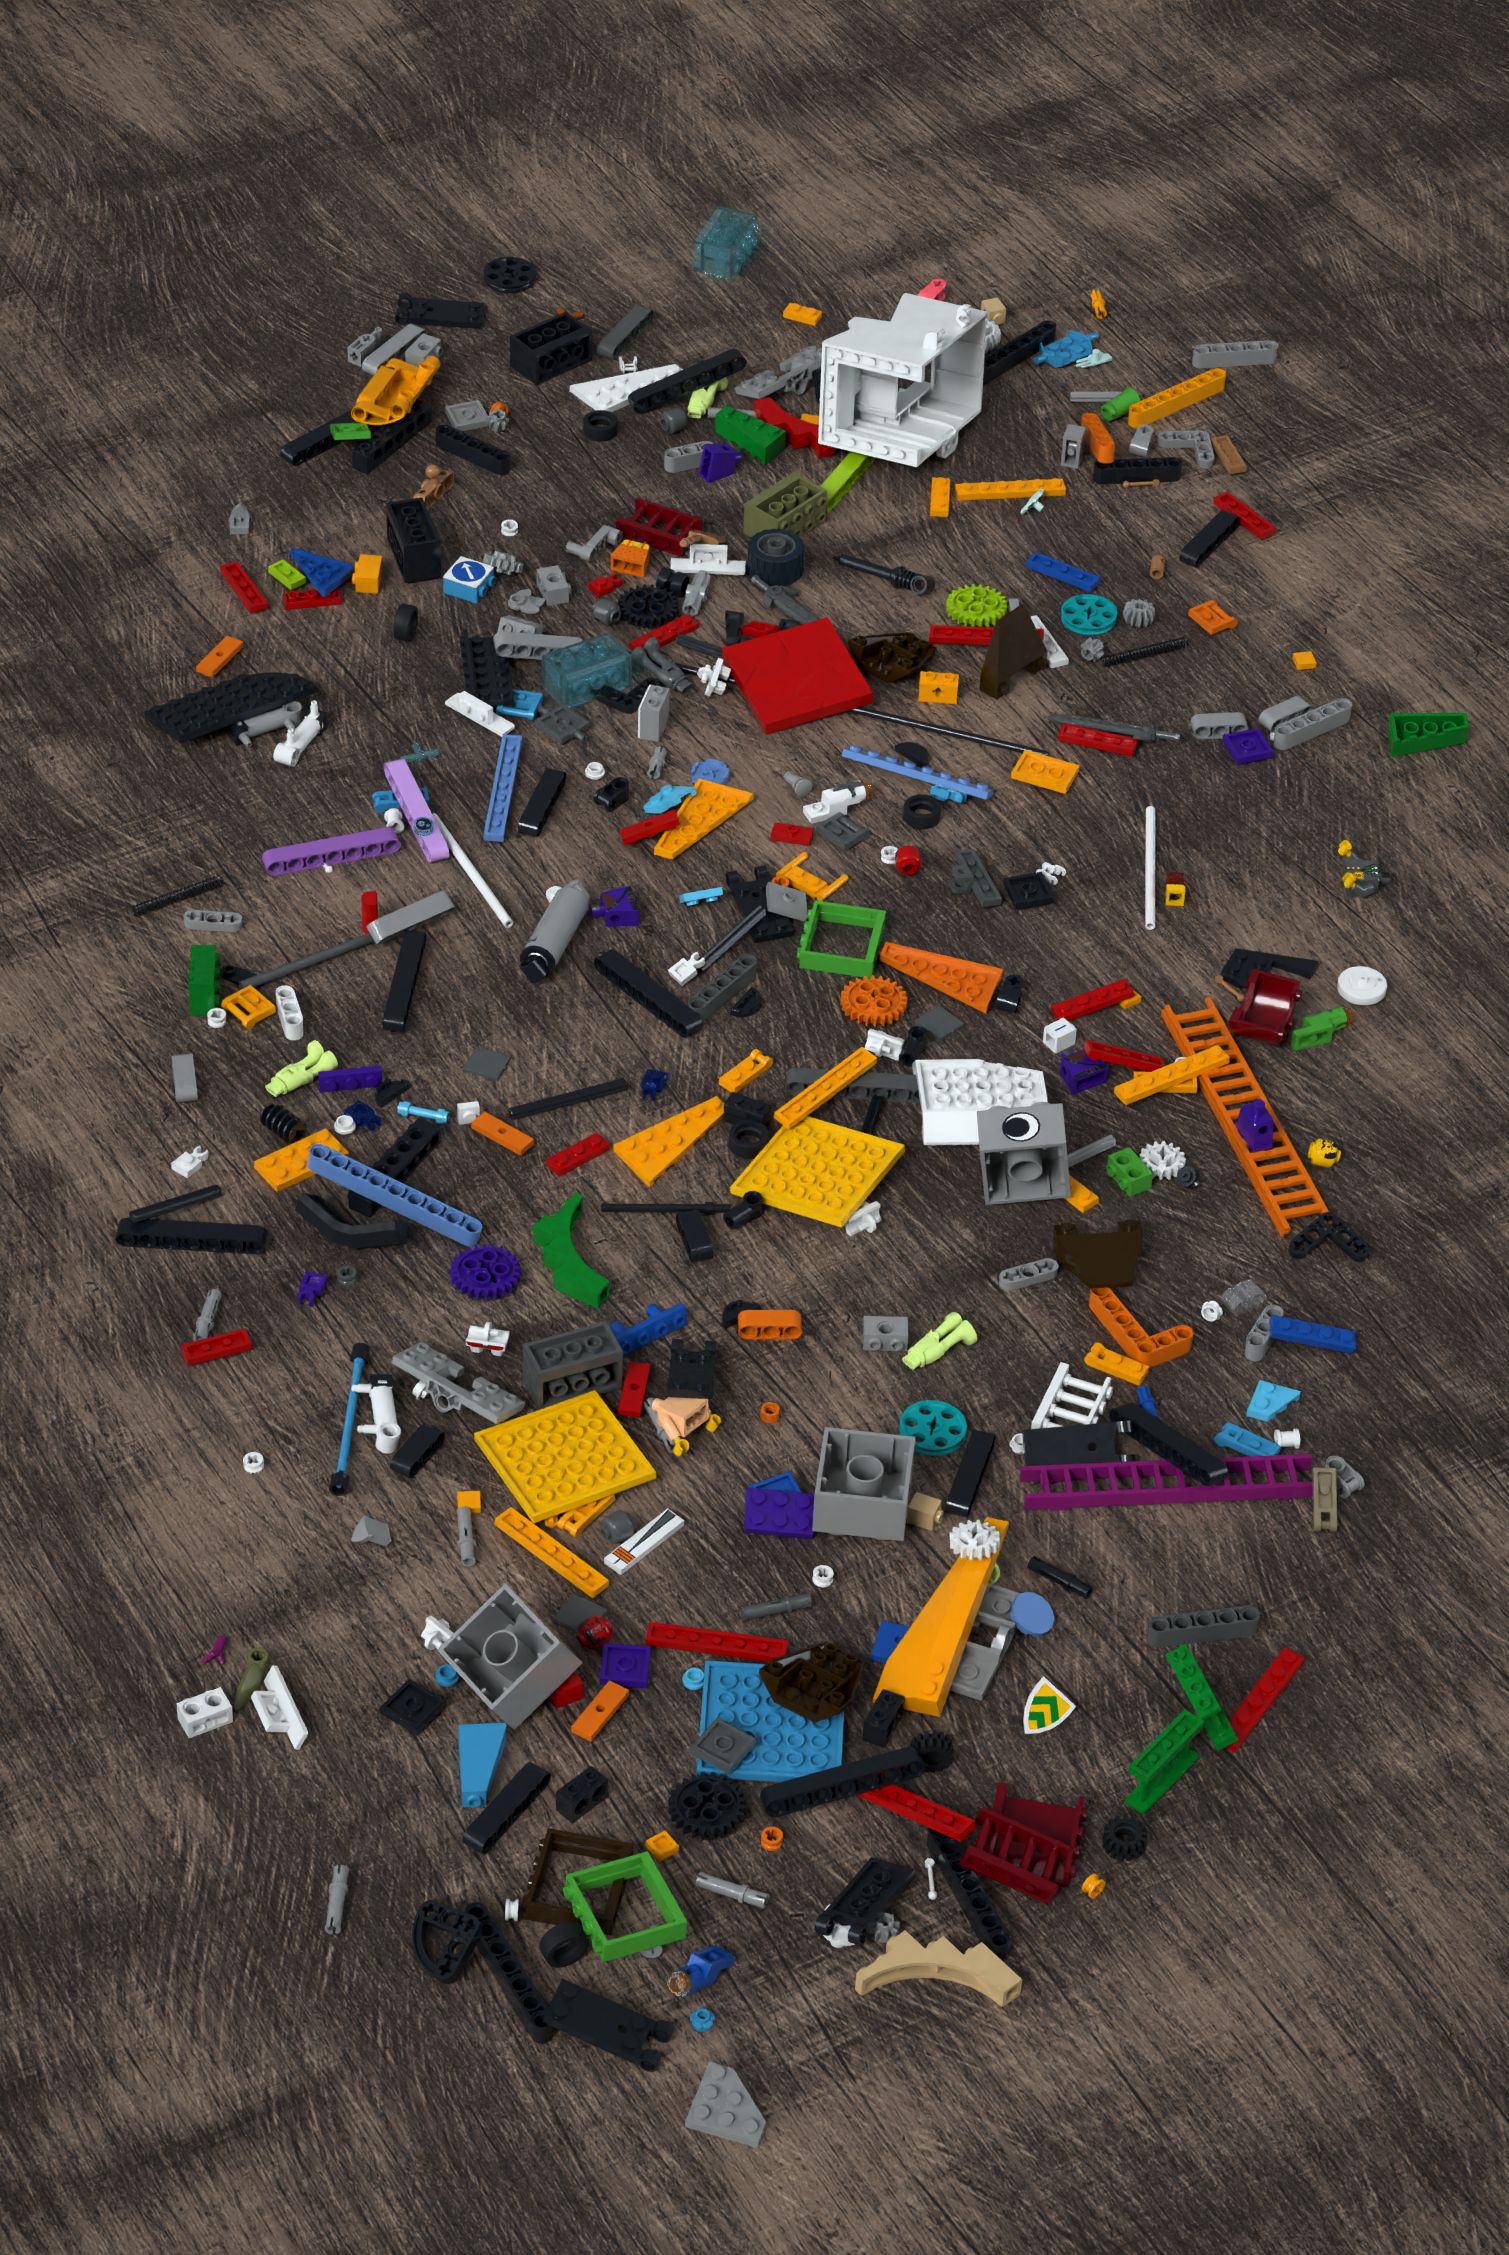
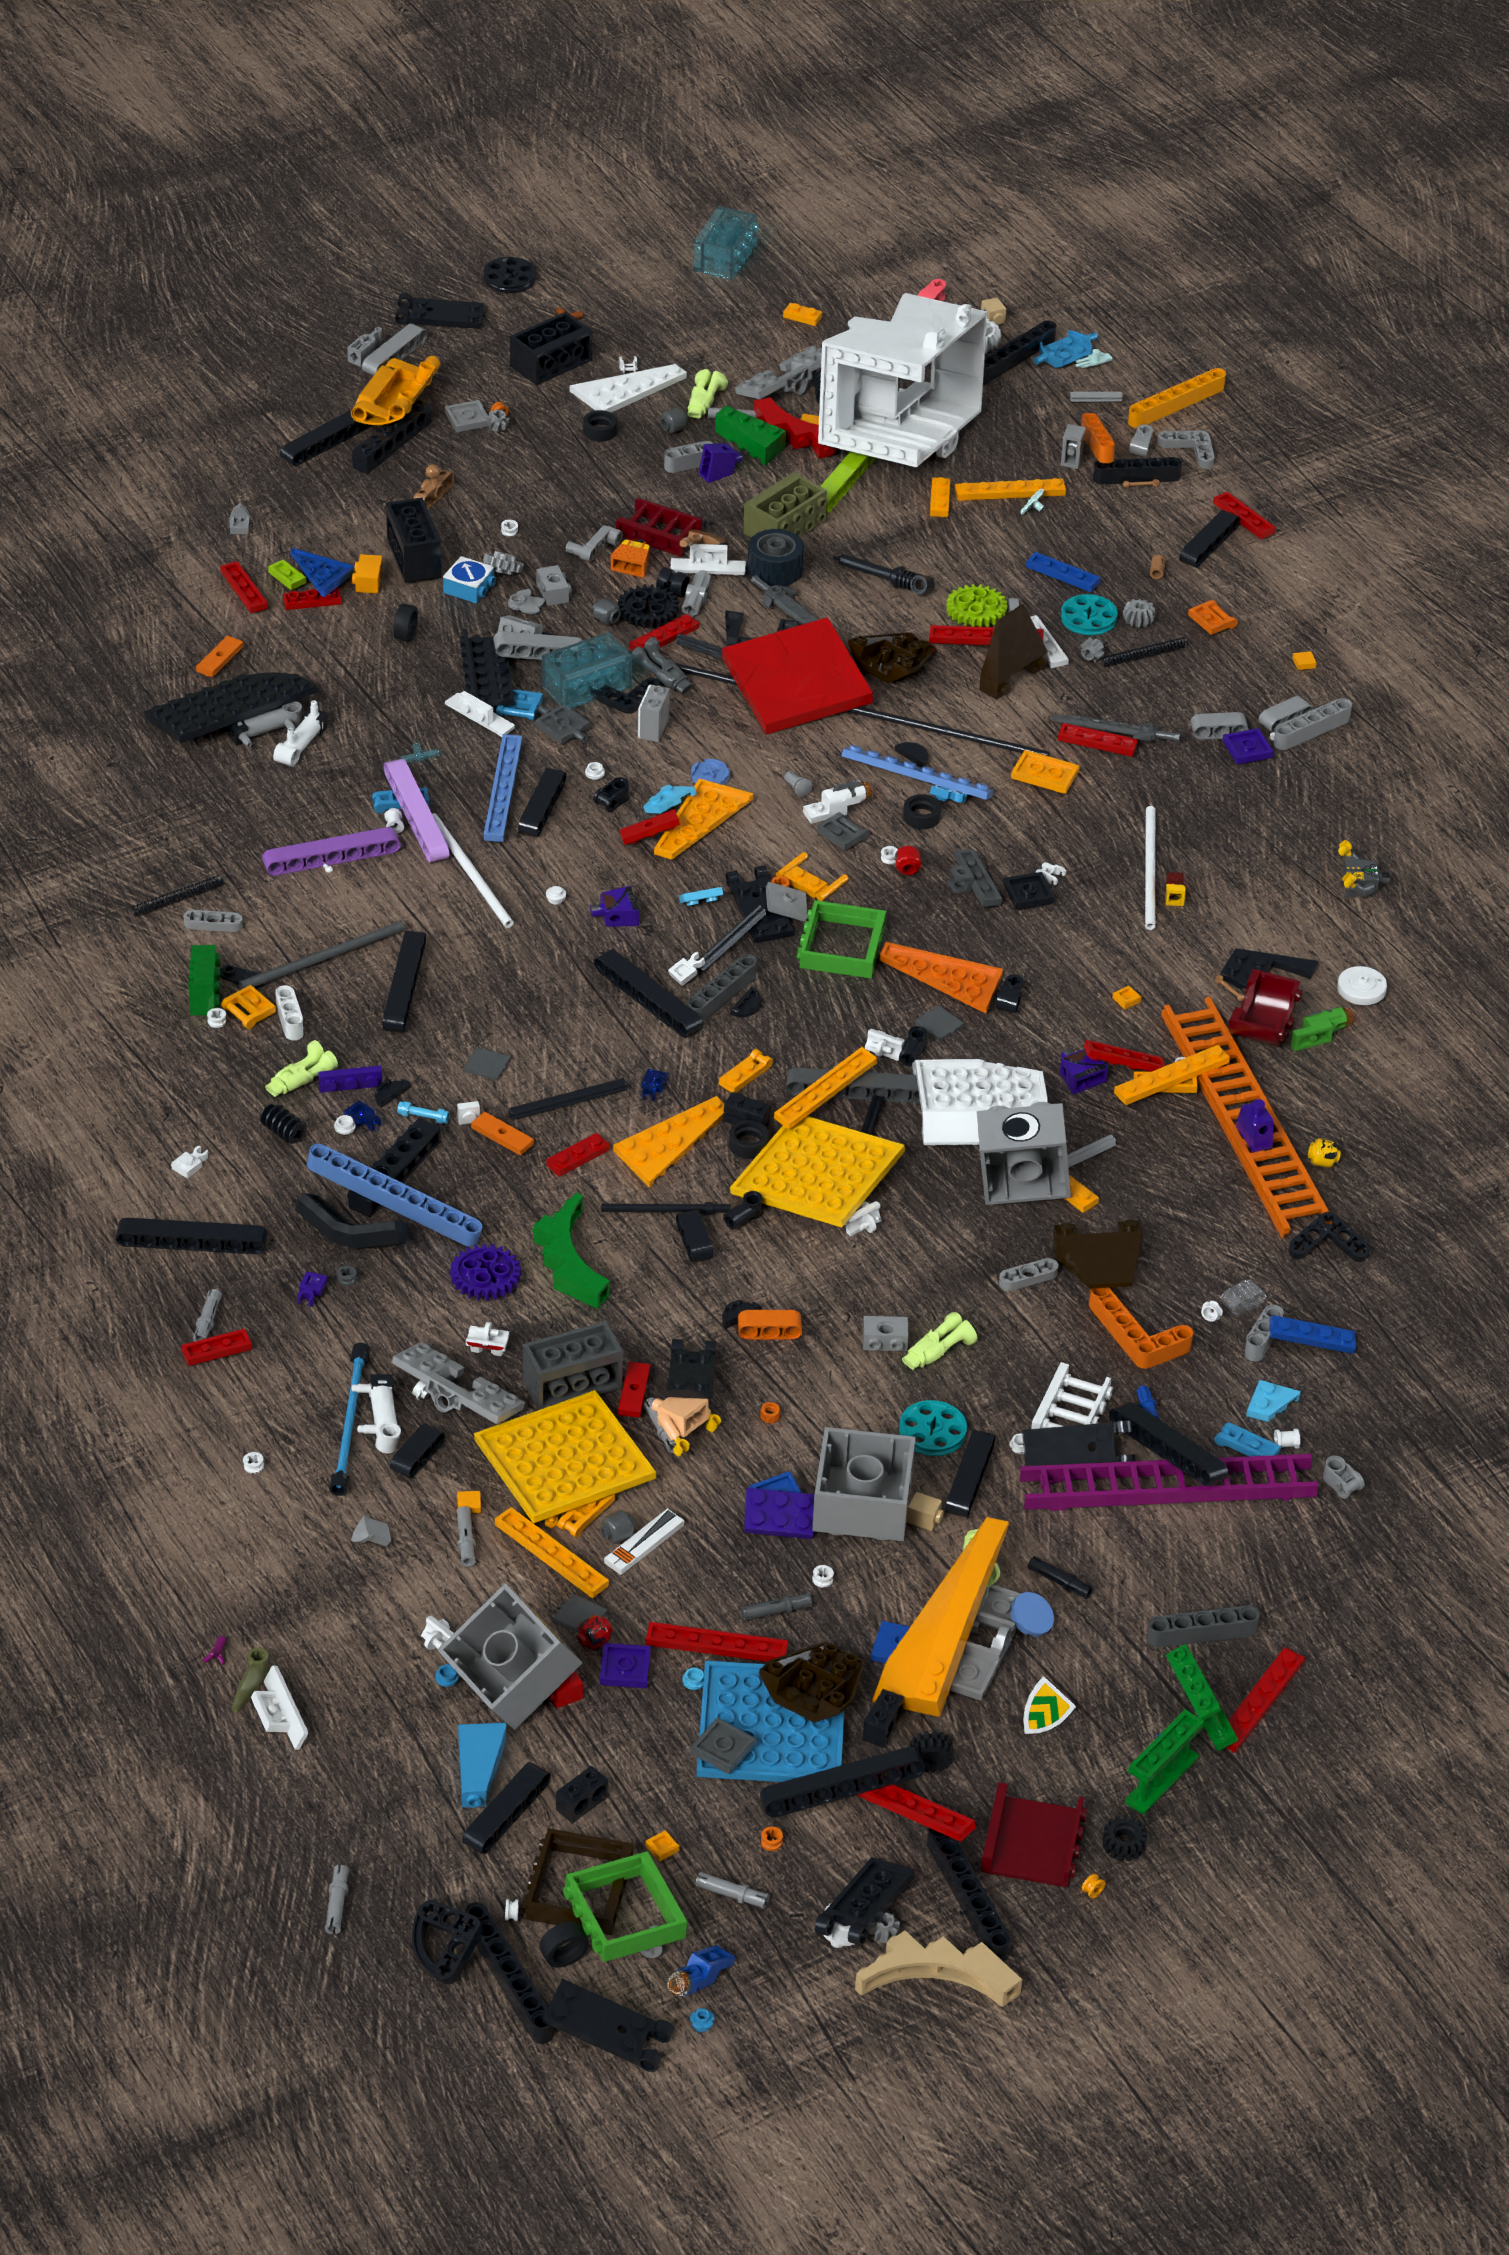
black axle [129,1184,222,1223] -> none
light grey beam [171,1053,198,1102] -> none
white brick [177,1687,233,1738] -> none
light orange plate [254,1128,349,1192] -> none
bright green tile [330,423,371,440] -> none
red brick [361,891,378,934] -> none
light grey beam [366,890,455,945] -> none
black plate [379,1679,447,1735] -> none
light grey brick [405,334,443,367] -> none
clear light blue tile [414,817,434,836] -> none
black beam [436,425,510,475] -> none
light grey piece [519,879,590,983] -> none
orange tile [571,1680,629,1742] -> none
red plate [588,573,623,598] -> none
dark grey beam [597,305,654,360] -> none
blue plate [610,1303,688,1356] -> none
black beam [628,349,747,413] -> none
light grey pin [647,746,667,779] -> none
black gear [668,1772,747,1840] -> none
light grey plate [685,2061,766,2148] -> none
white hips [697,658,731,697] -> none
red plate [740,621,780,638] -> none
red plate [771,822,813,846] -> none
orange gear [840,975,907,1027] -> none
light orange brick [918,671,959,704] -> none
white hinge [925,1858,938,1900] -> none
white gear [950,1520,1000,1560] -> none
dark red fence [959,1807,1071,1904] -> none
white brick [1043,1018,1077,1054] -> none
red plate [1051,978,1134,1021] -> none
light orange plate [1084,1342,1149,1386] -> none
light orange axle [1091,289,1107,319] -> none
bright green plant [1100,387,1141,422] -> none
bright green brick [1106,1147,1153,1197] -> none
white gear [1139,1141,1186,1180] -> none
black wheel [1177,1166,1200,1189] -> none
light grey beam [1192,340,1278,368] -> none
medium nougat plate [1211,435,1247,474] -> none
dark tan plate [1312,1468,1337,1532] -> none
green wedge [1387,713,1469,757] -> none

